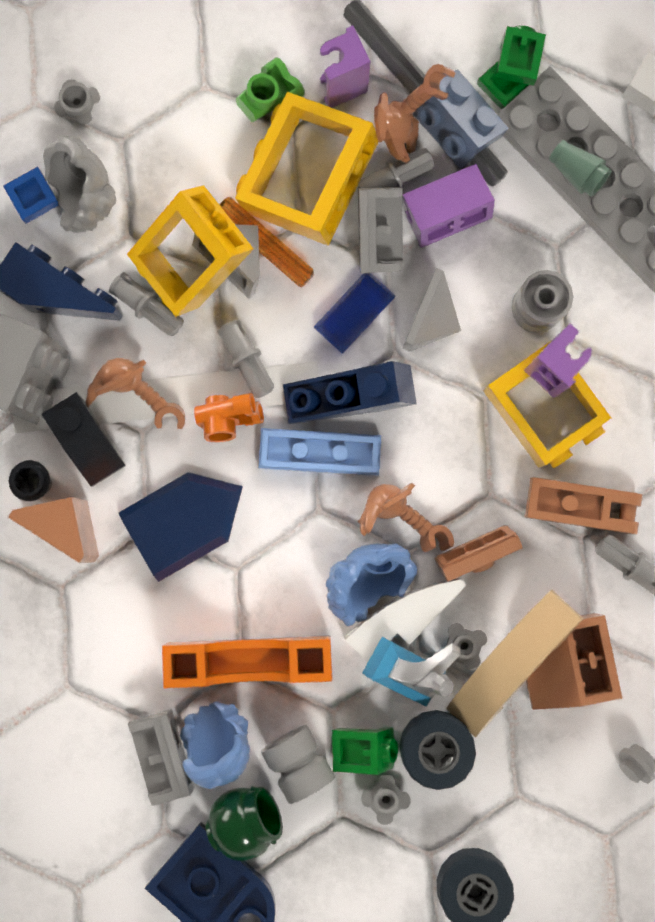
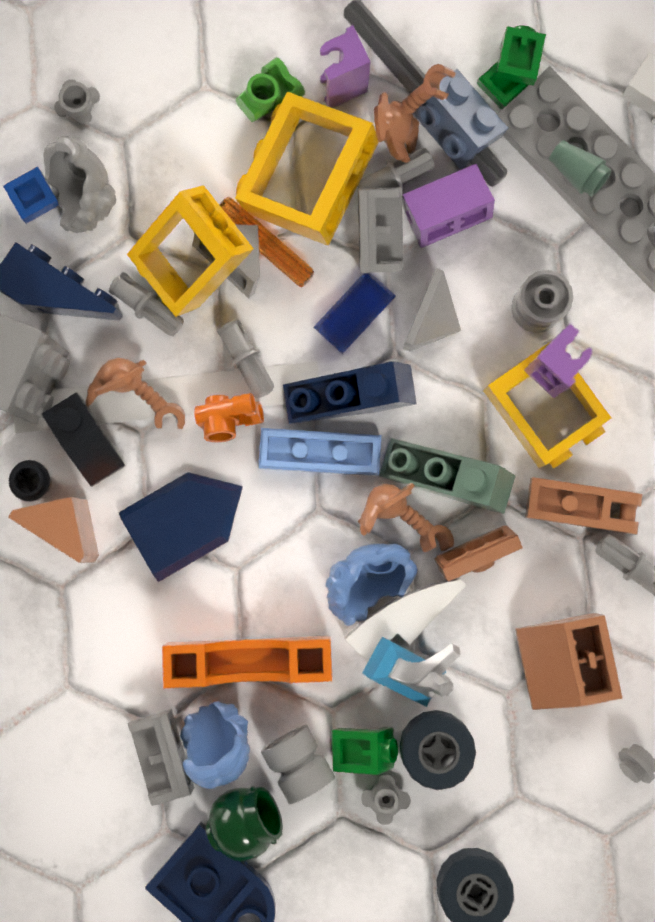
light grey plate [442,623,487,669] -> none
tan slope [446,590,584,738] -> none
none -> sand green slope [379,438,516,514]

